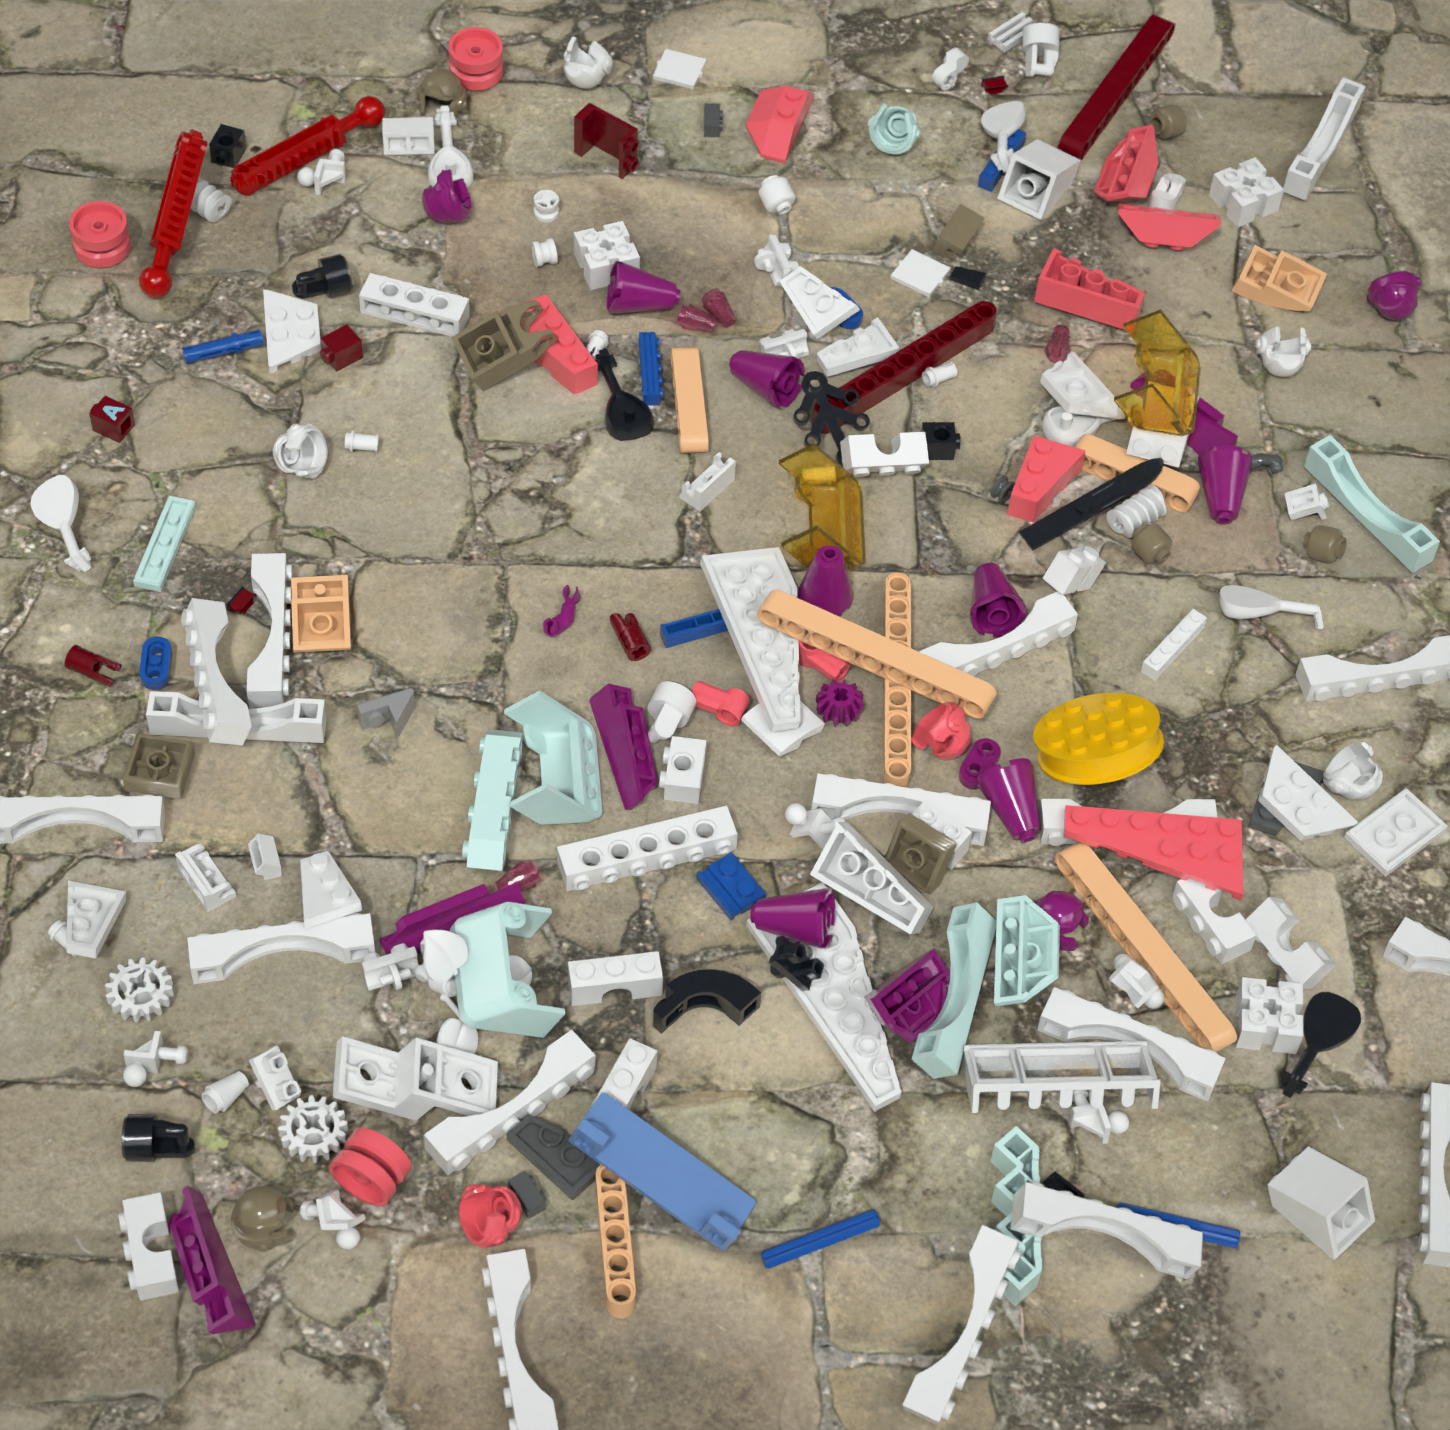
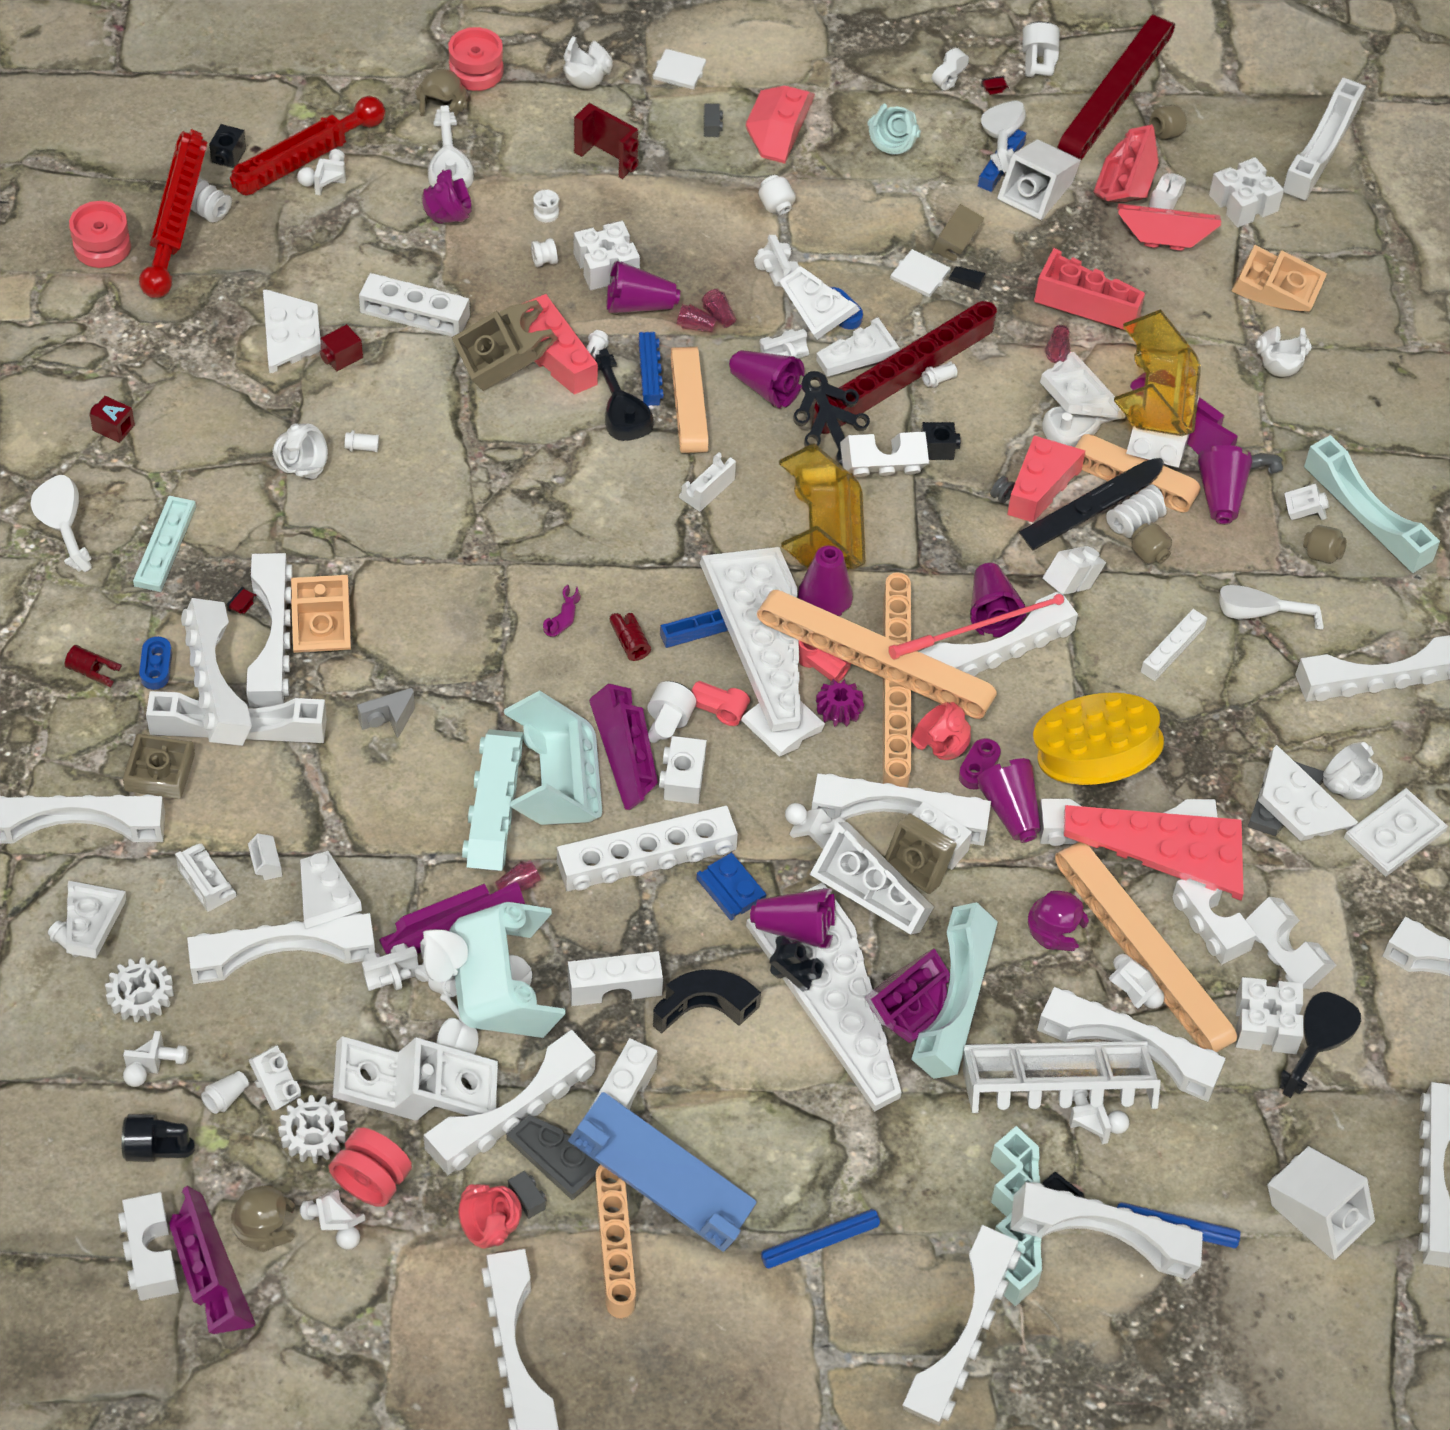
blue pin [182,329,264,364] -> none
black piece [292,254,352,298] -> none
white hinge [383,117,434,155] -> none
white tile [988,12,1033,53] -> none
light aqua wedge [994,895,1060,1006] -> none
magenta helmet [1367,271,1422,320] -> none
none -> coral piece [889,594,1064,660]

